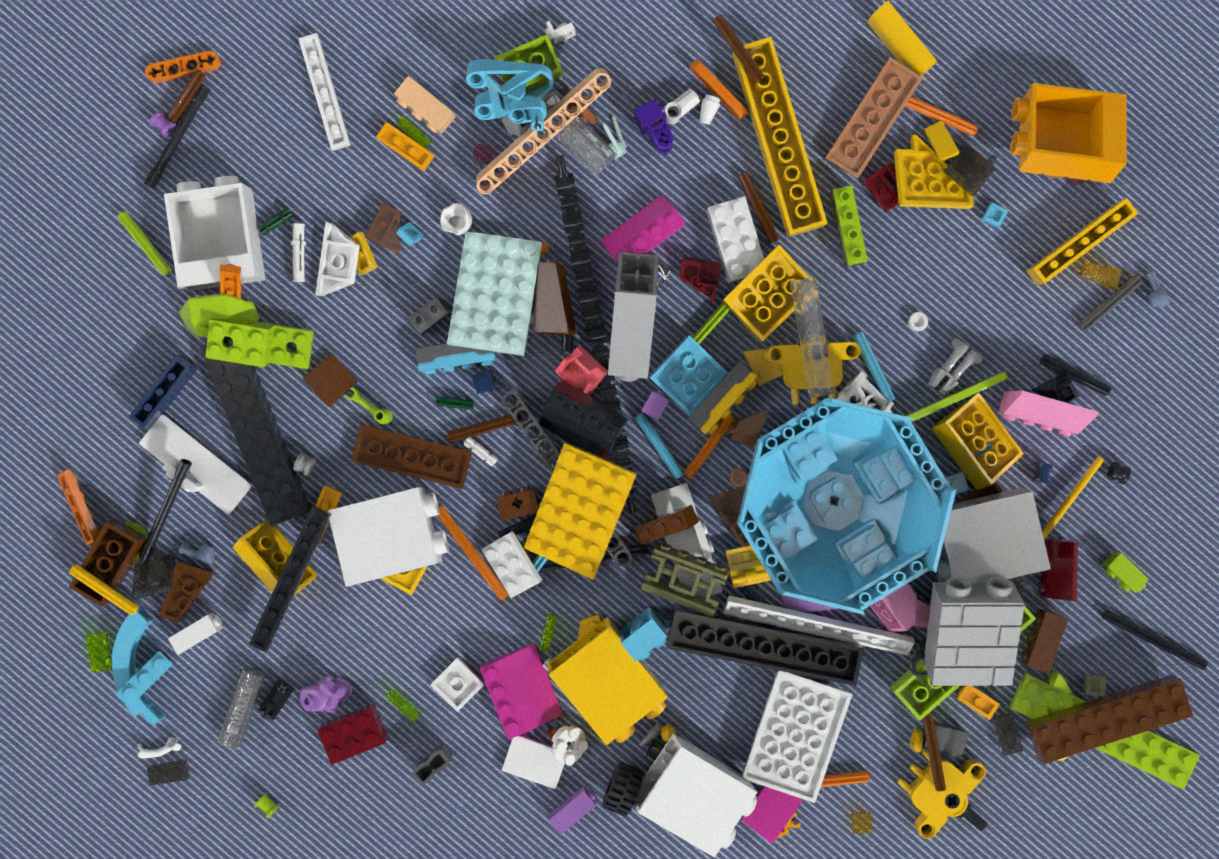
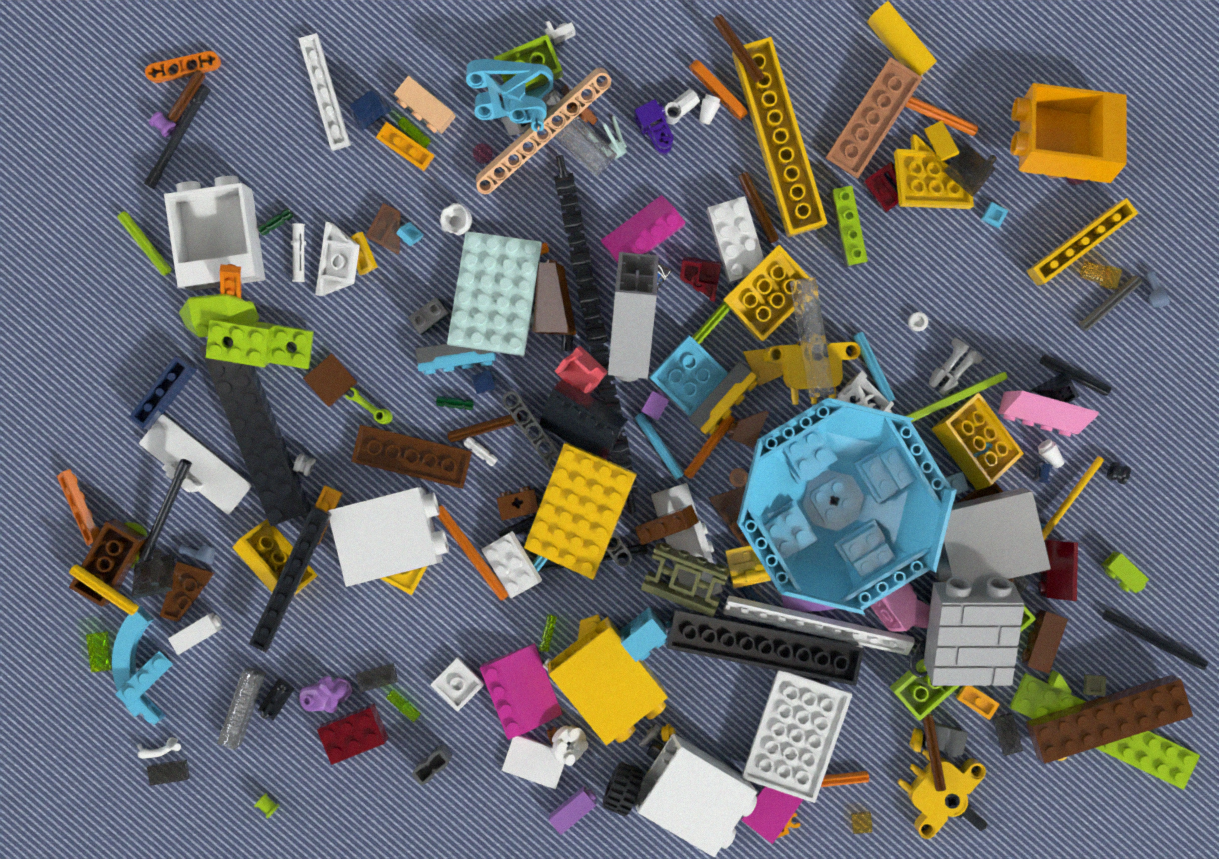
none -> dark blue torso [349,90,392,131]
none -> clear smoke plate [356,662,399,692]
none -> white cone [1038,439,1065,468]

